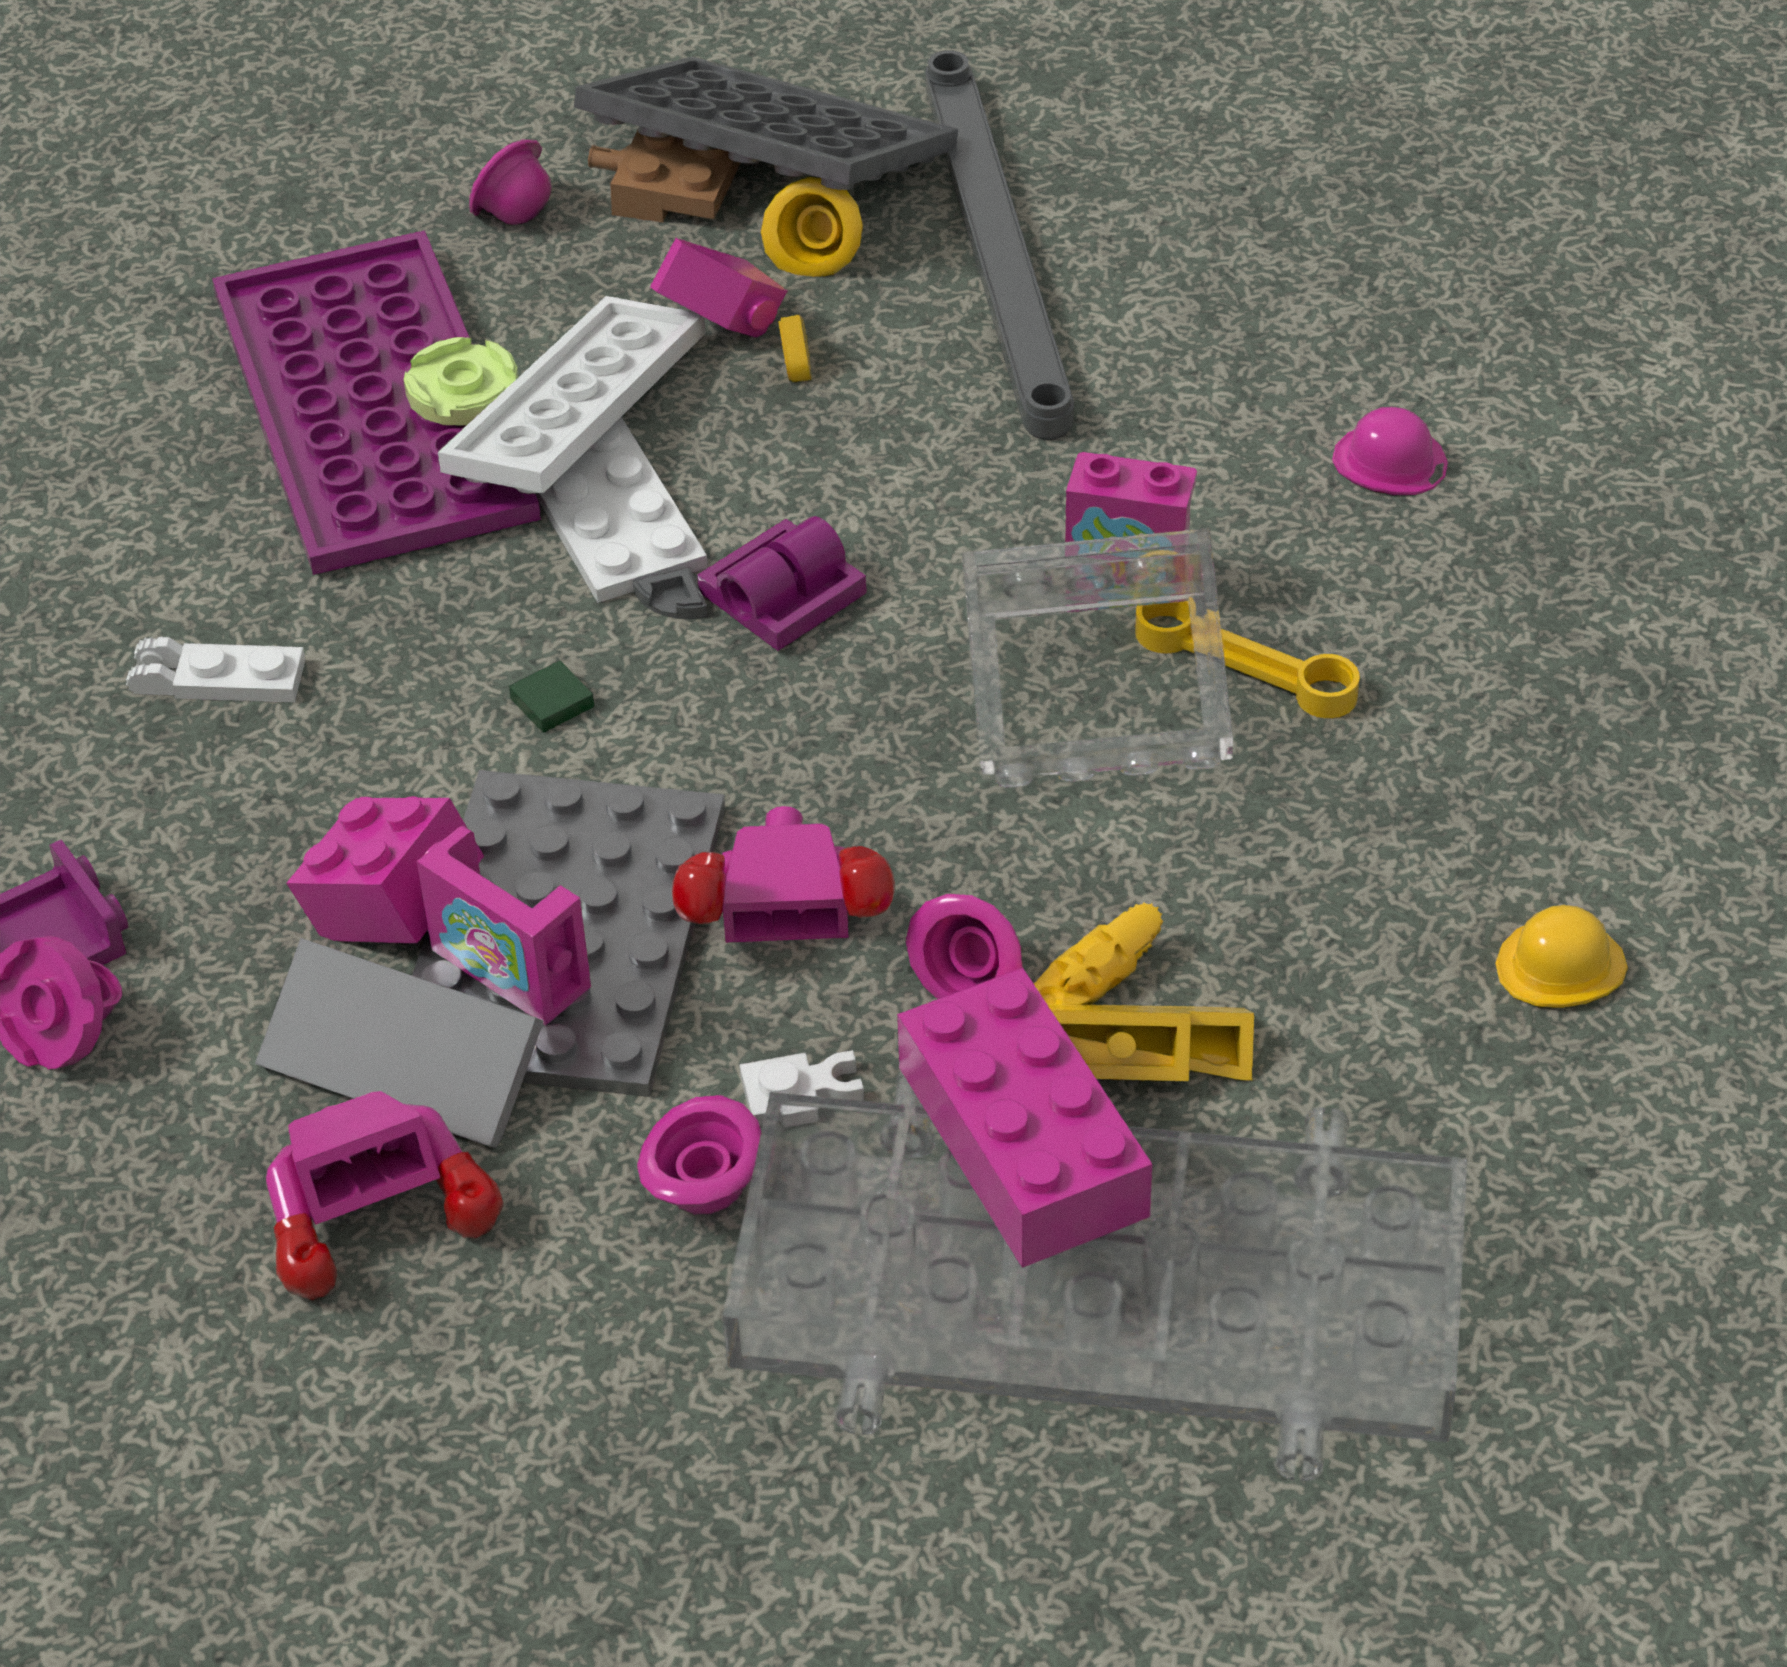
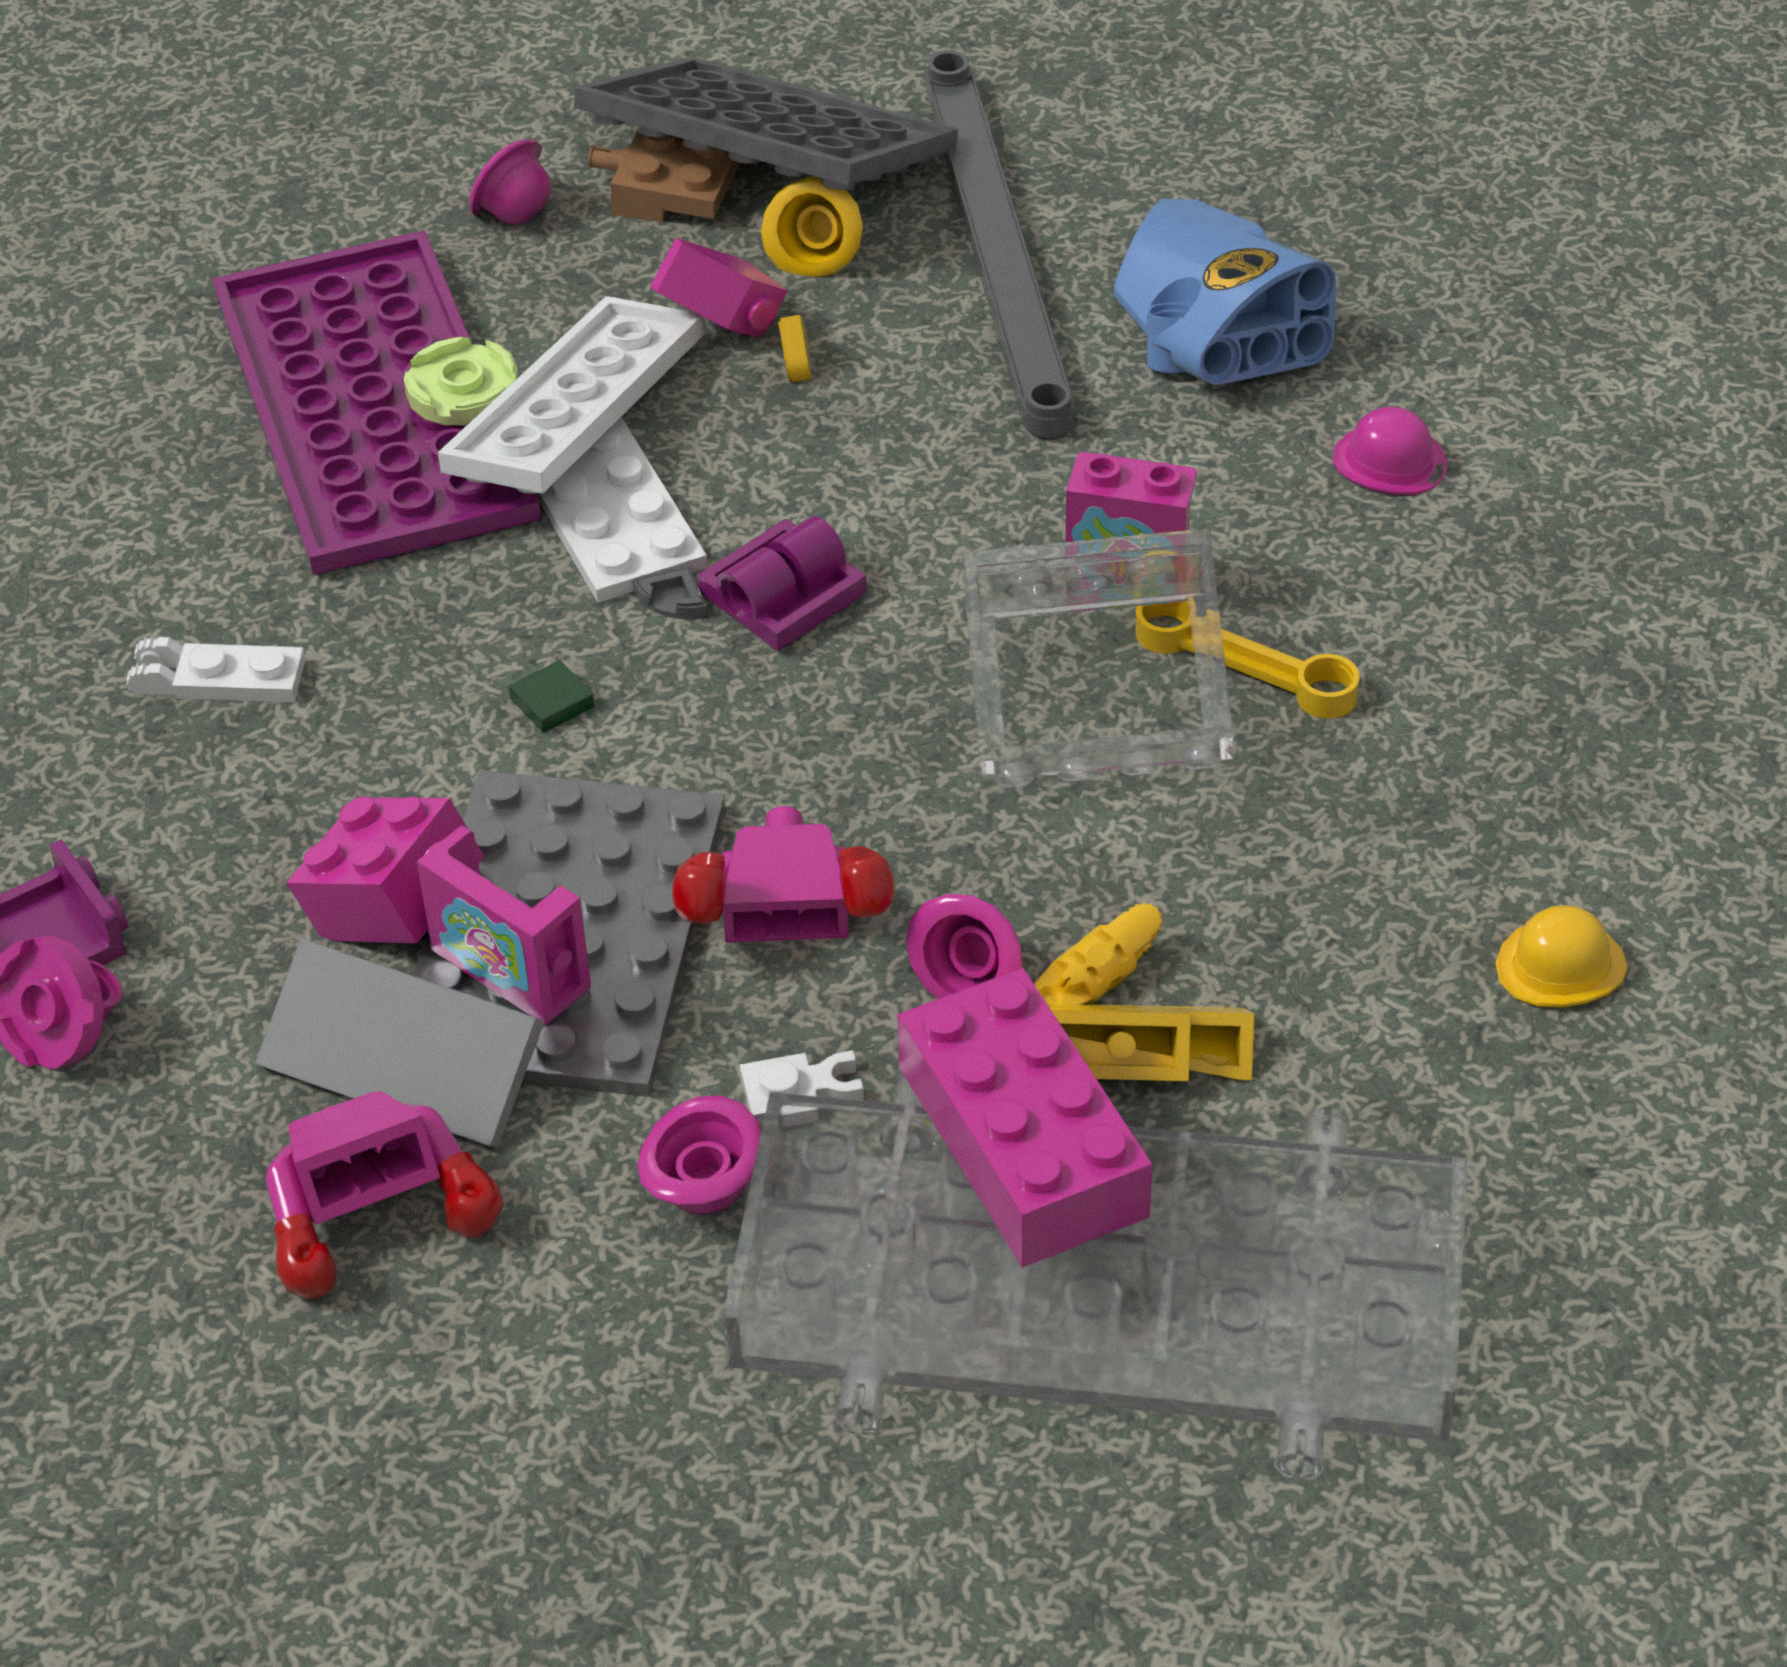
none -> medium blue panel [1114,199,1336,385]

